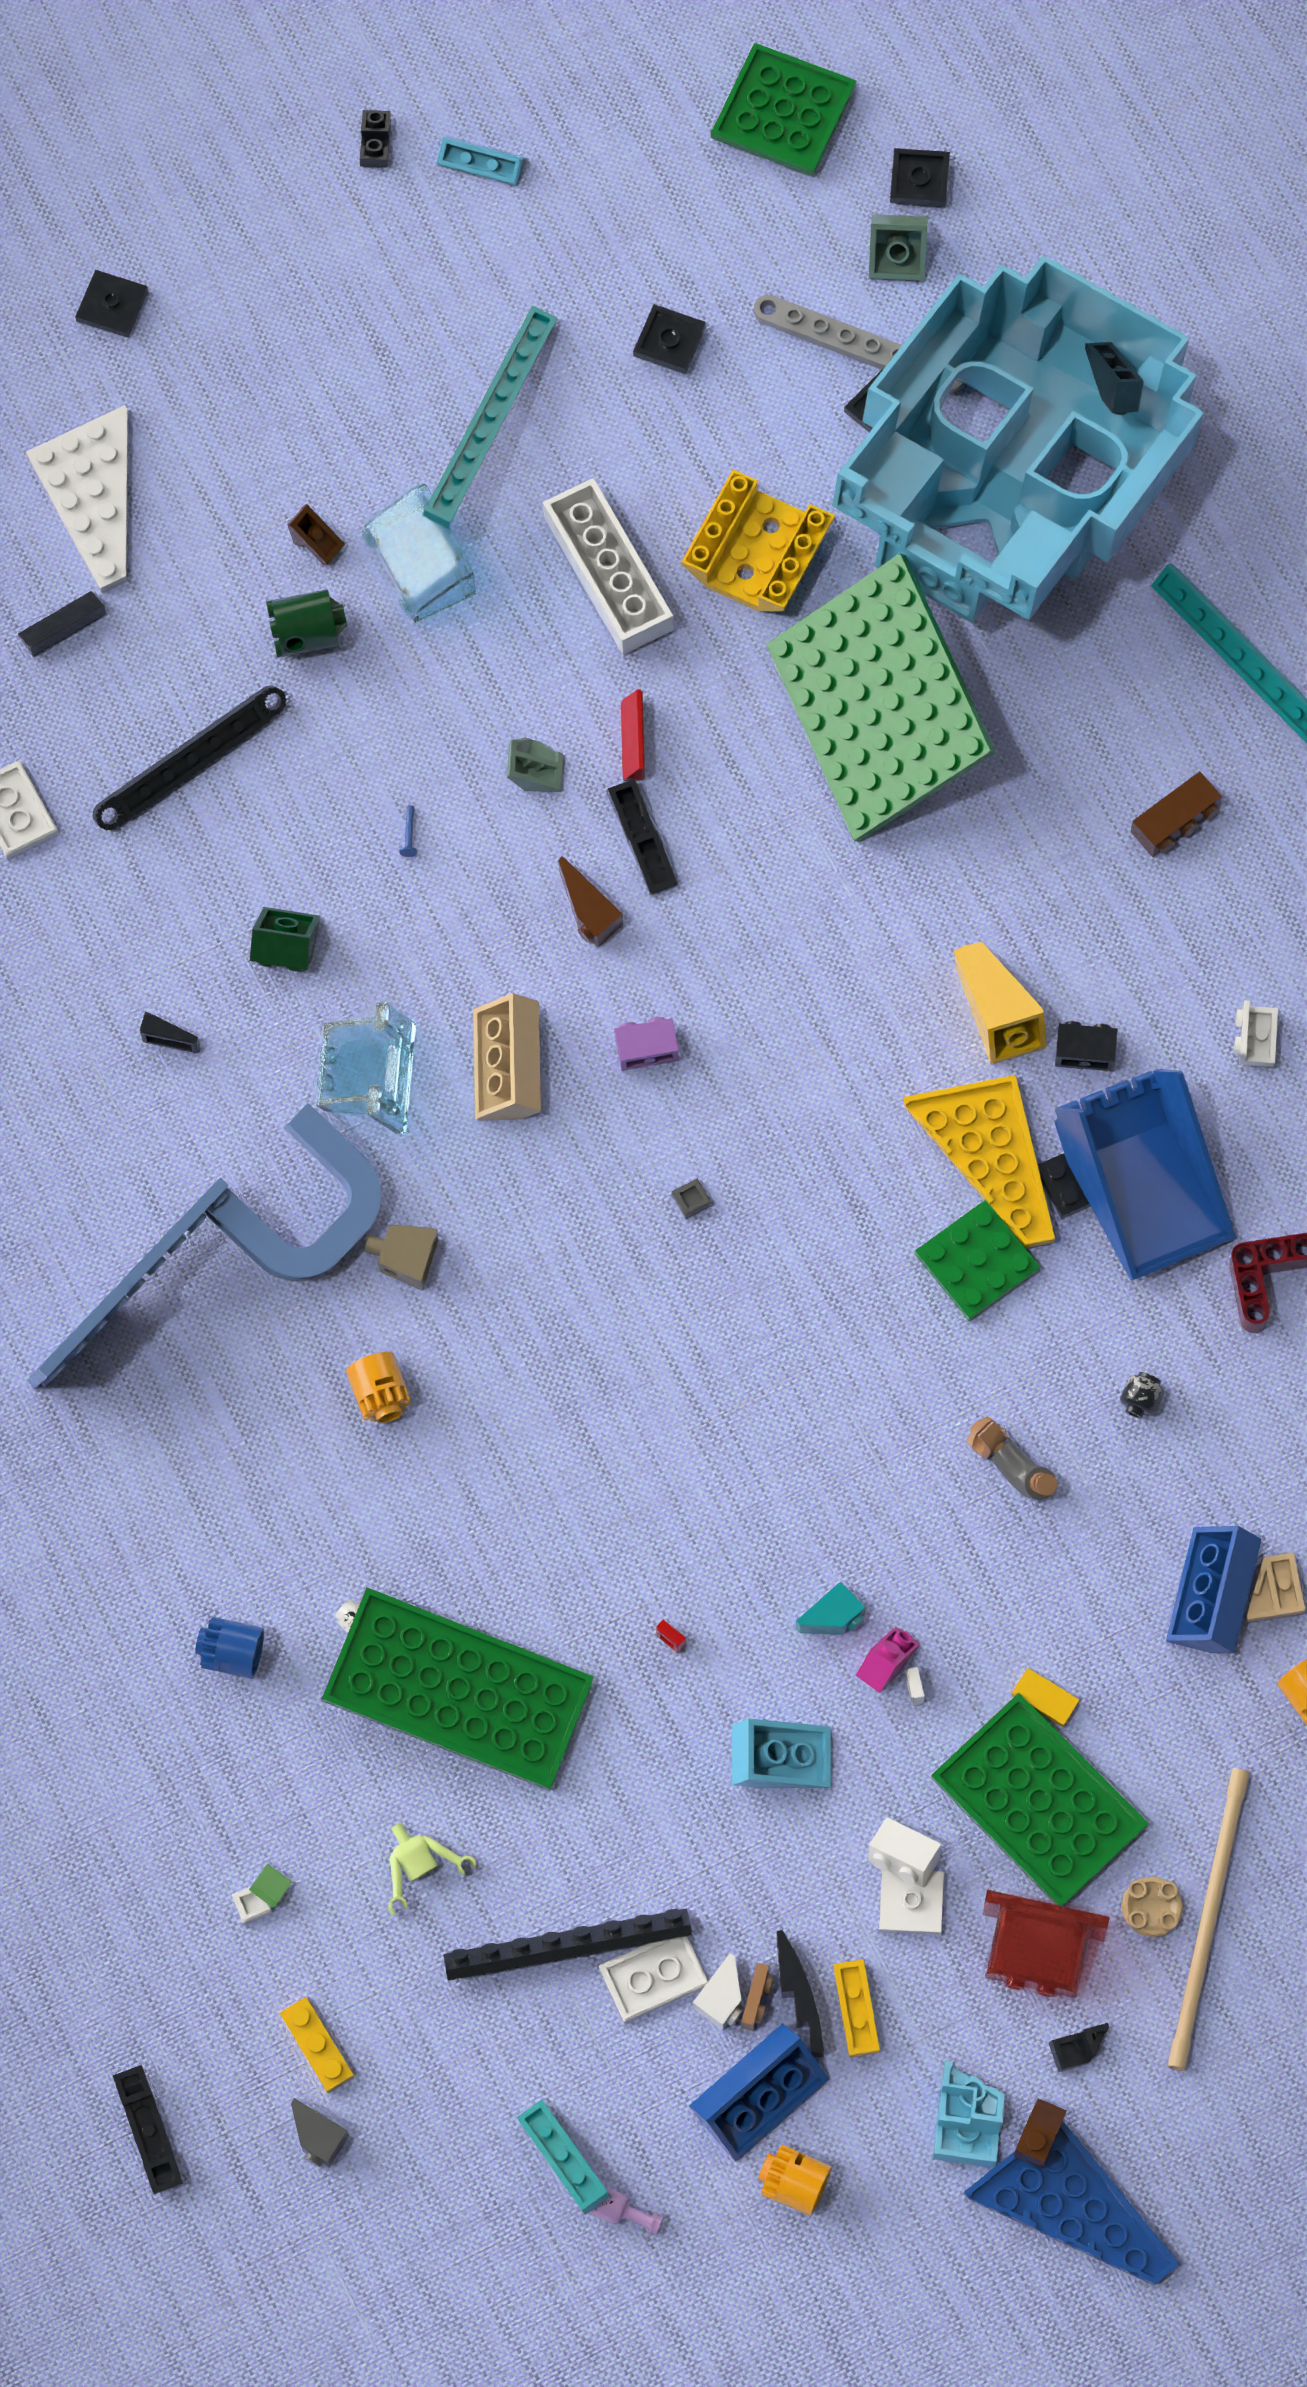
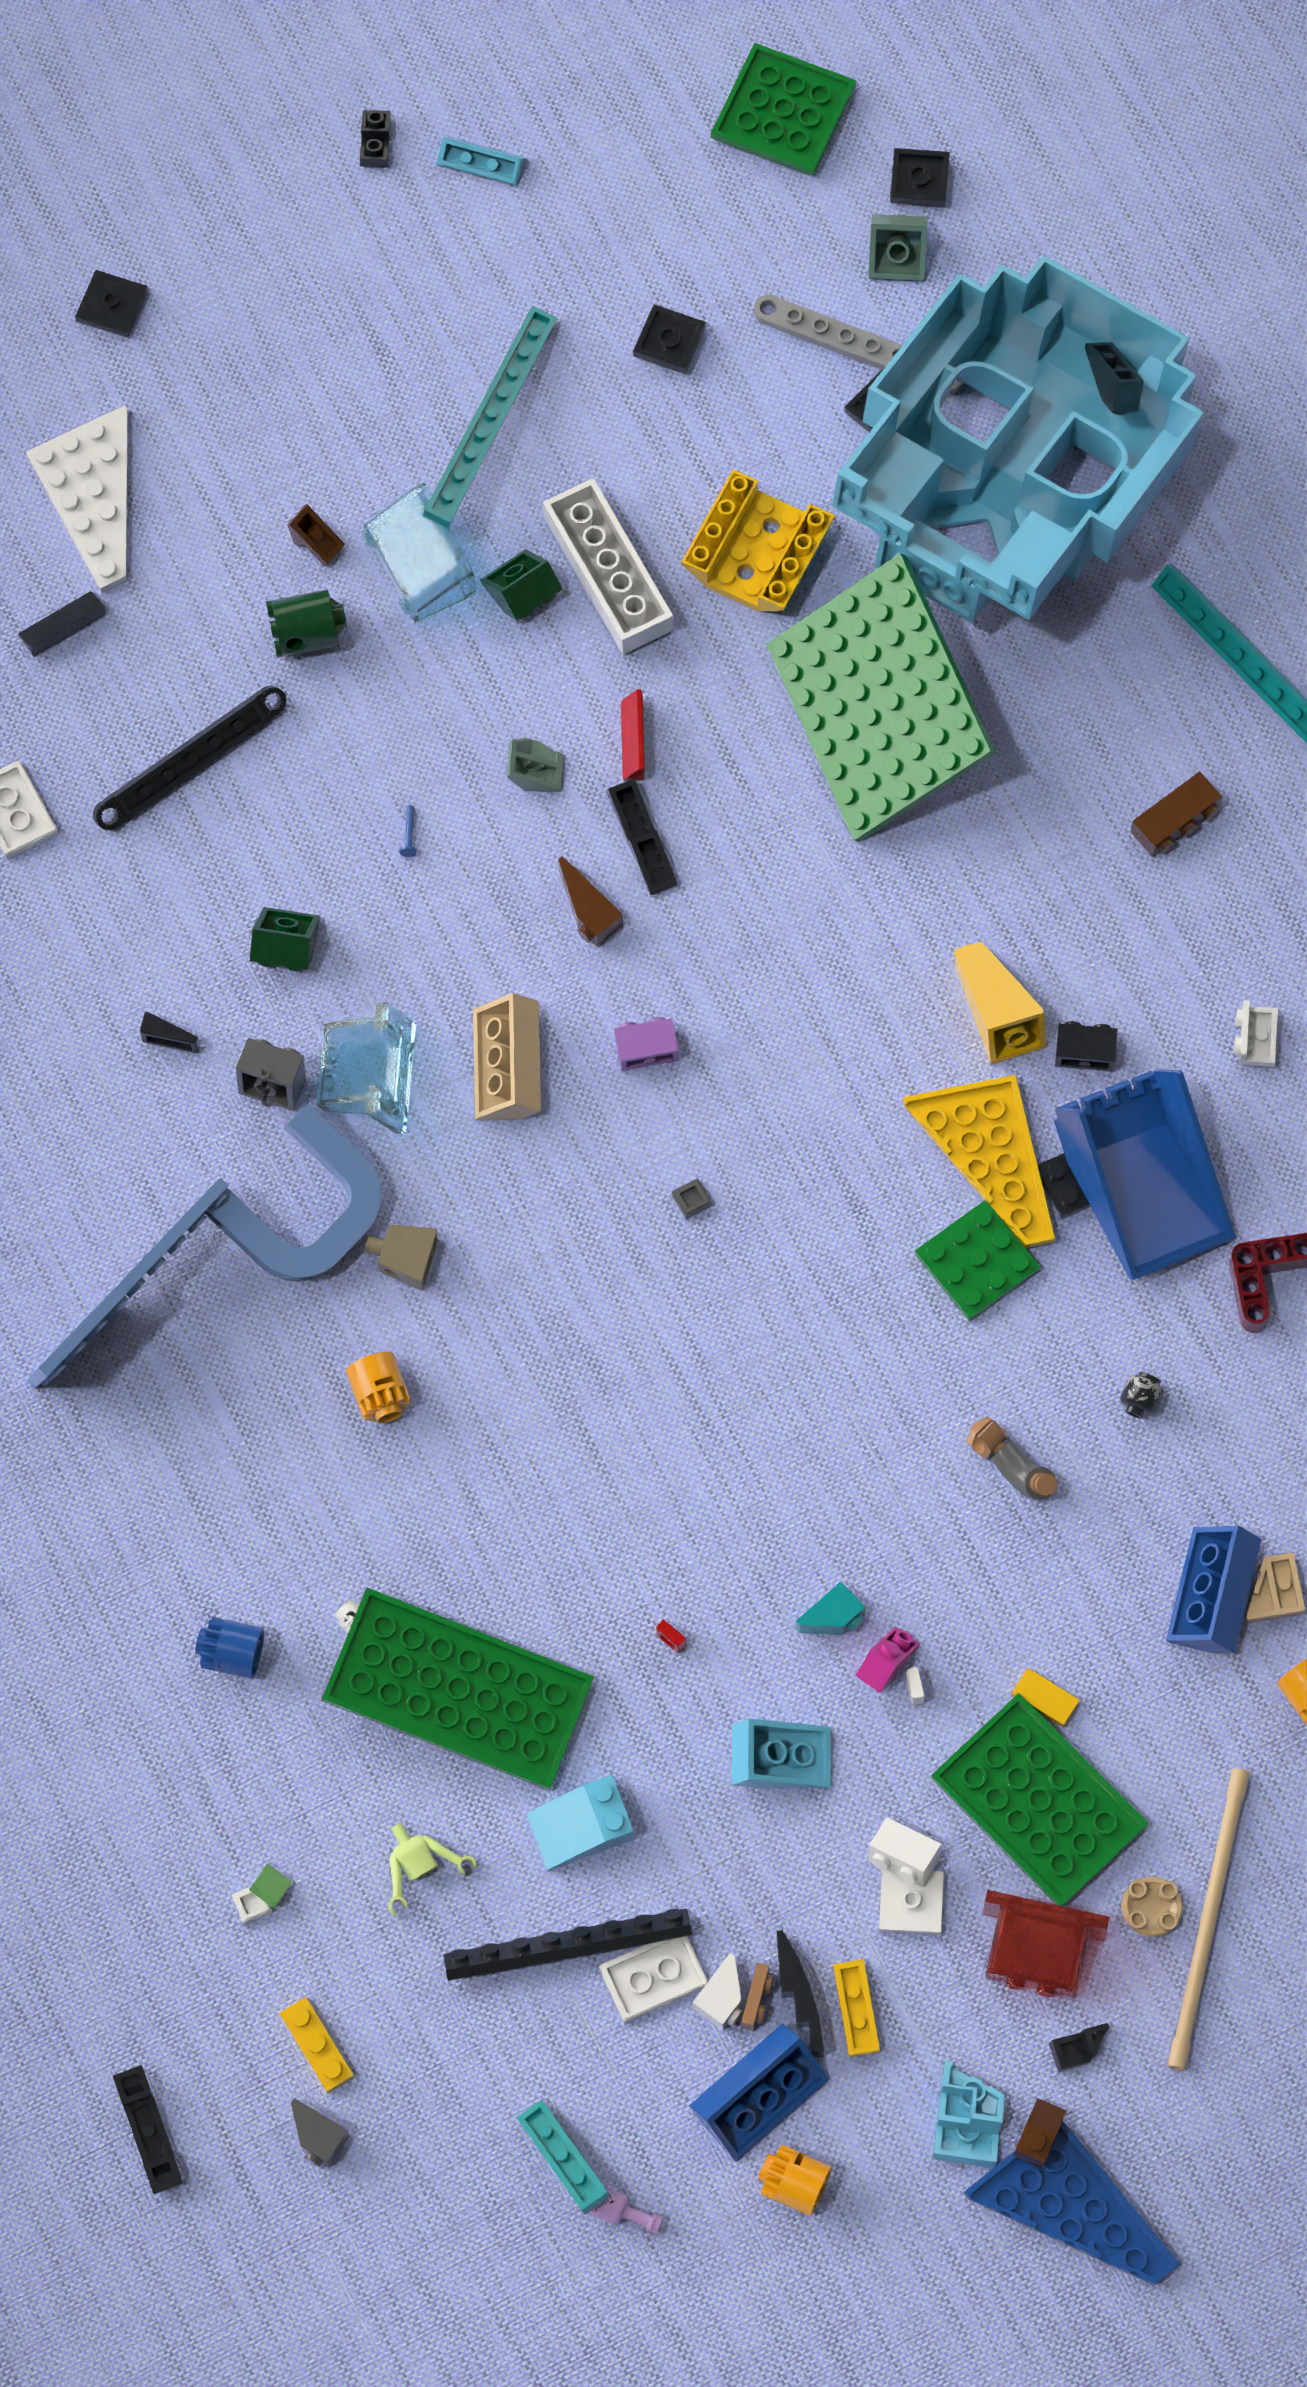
none -> dark grey brick [236,1038,306,1111]
none -> dark green slope [480,549,563,620]
none -> medium azure slope [526,1775,634,1871]

